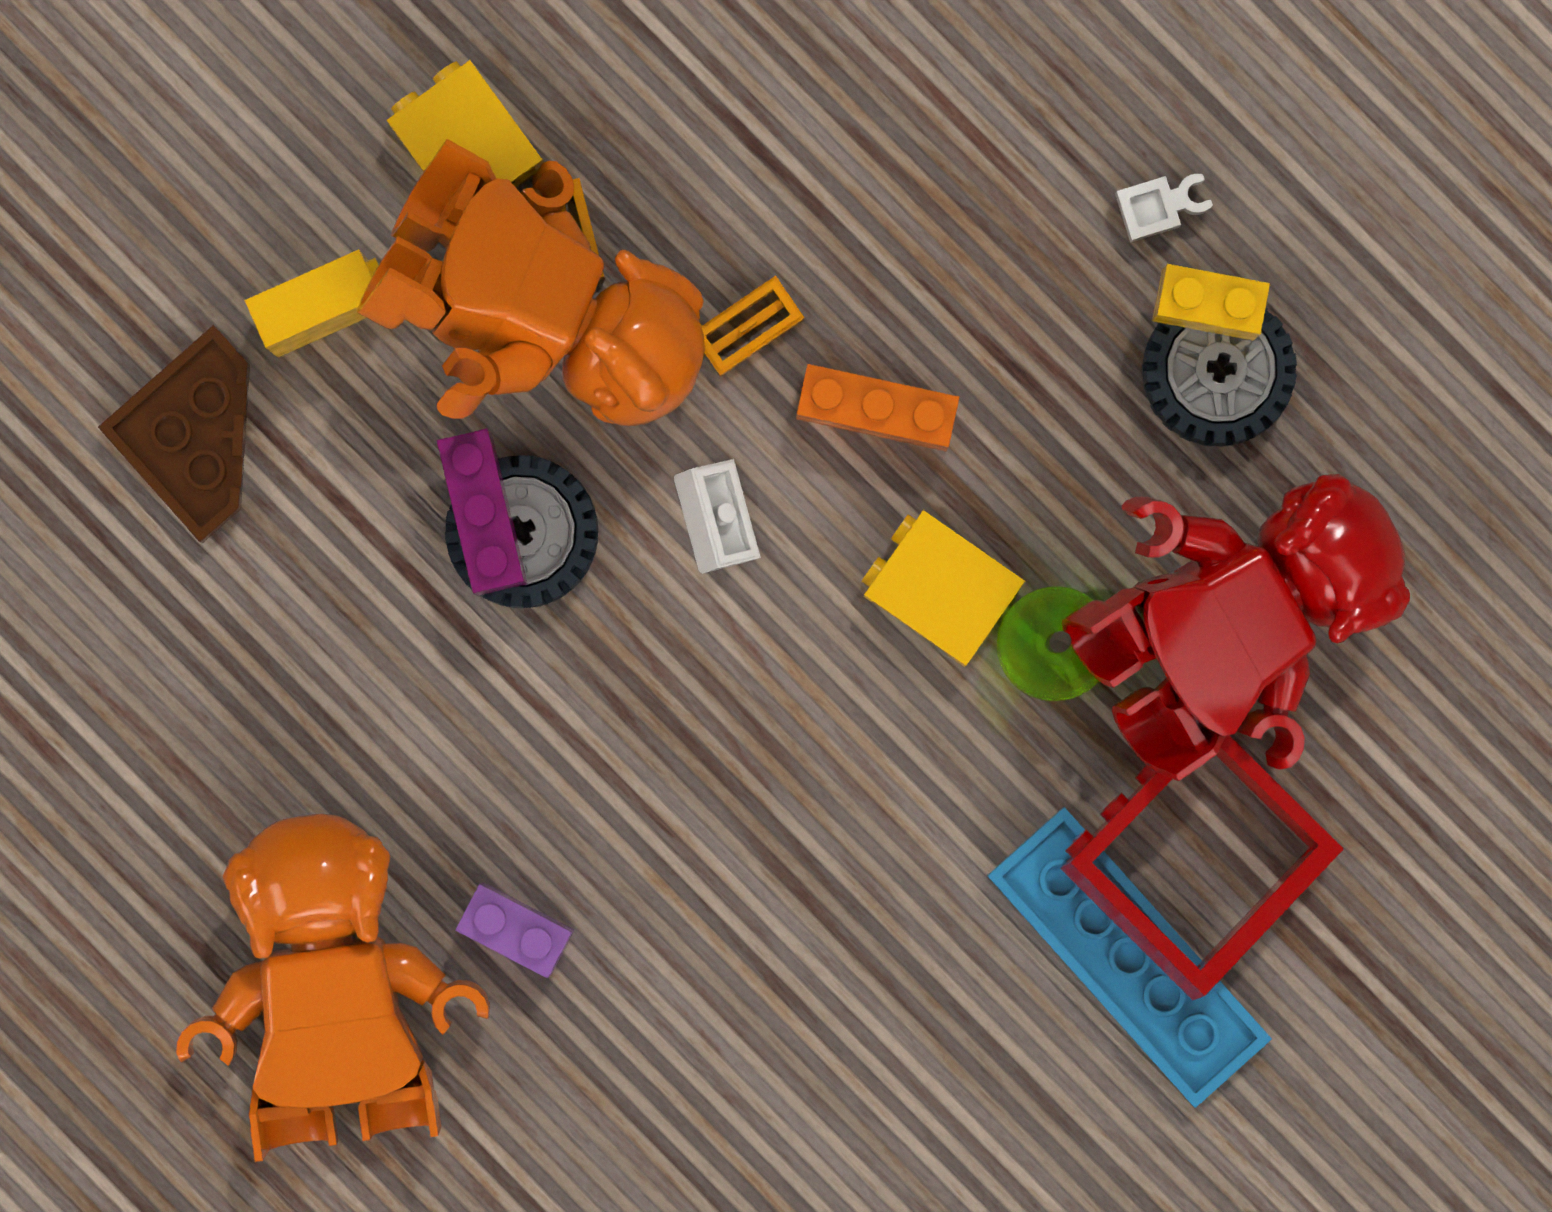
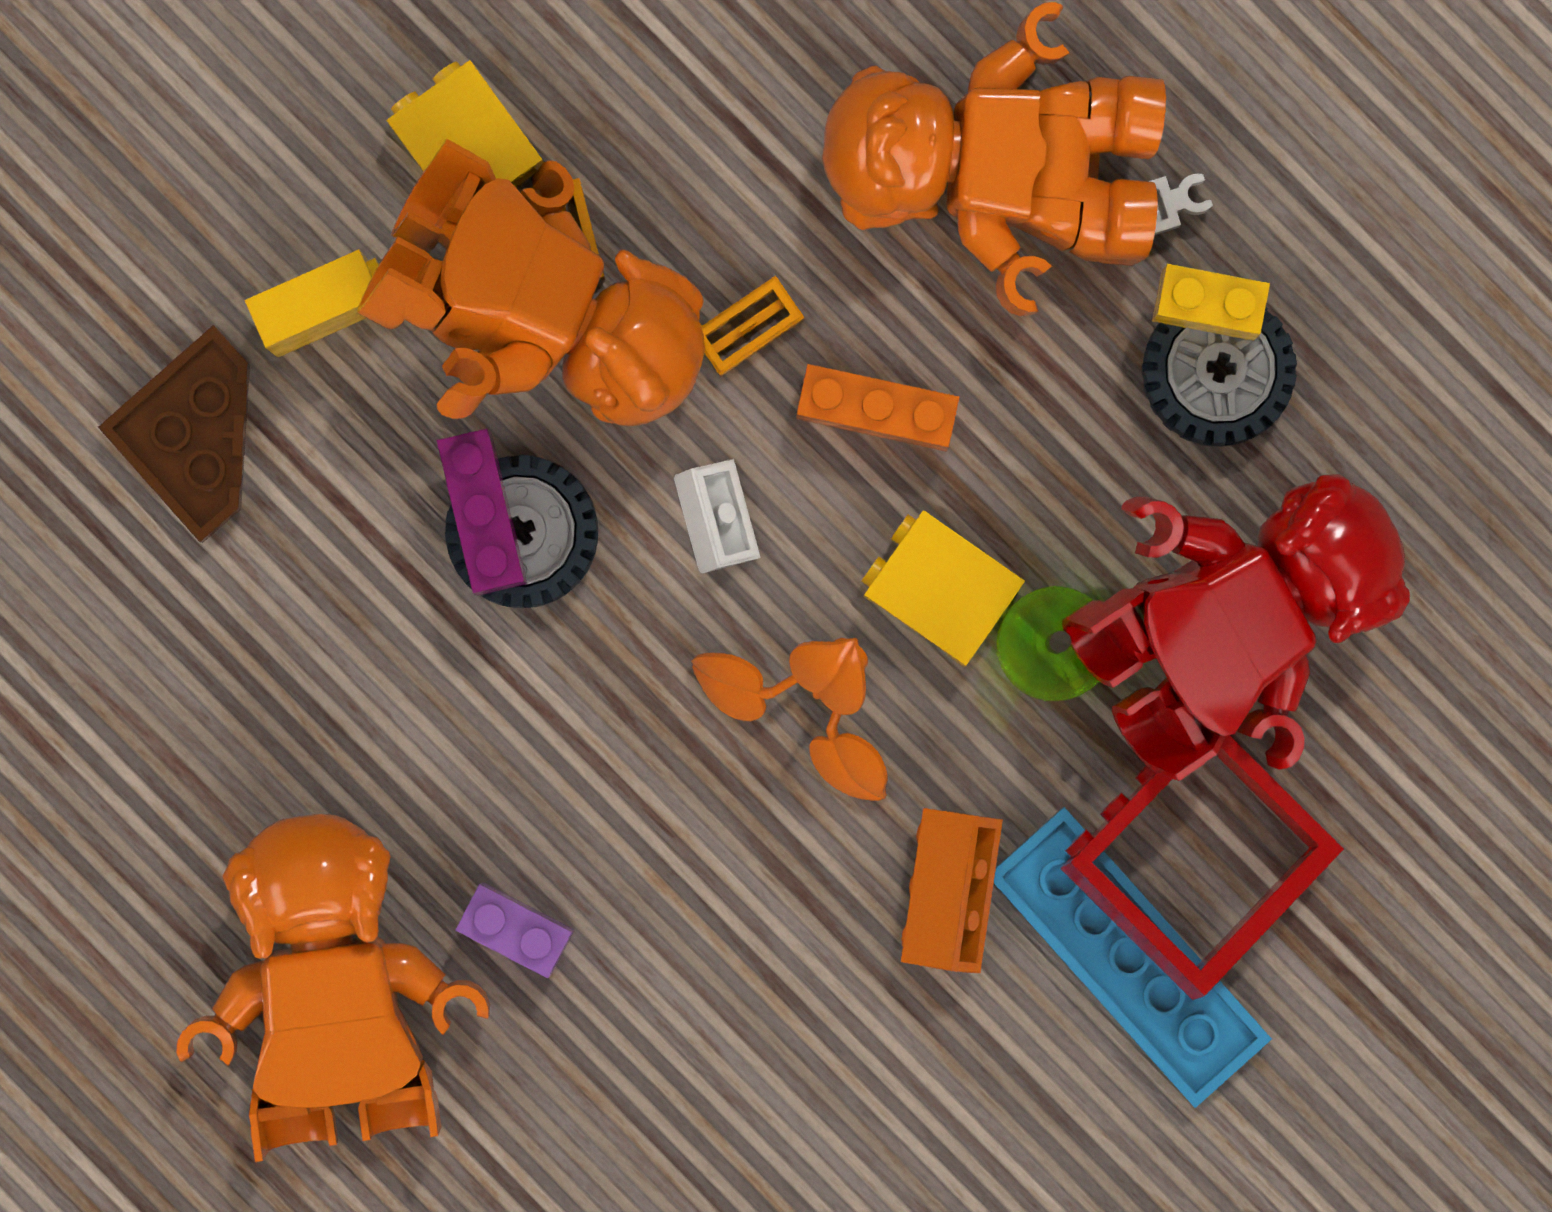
none -> orange plant [691,638,888,801]
none -> orange piece [822,2,1166,316]
none -> orange brick [901,808,1003,974]

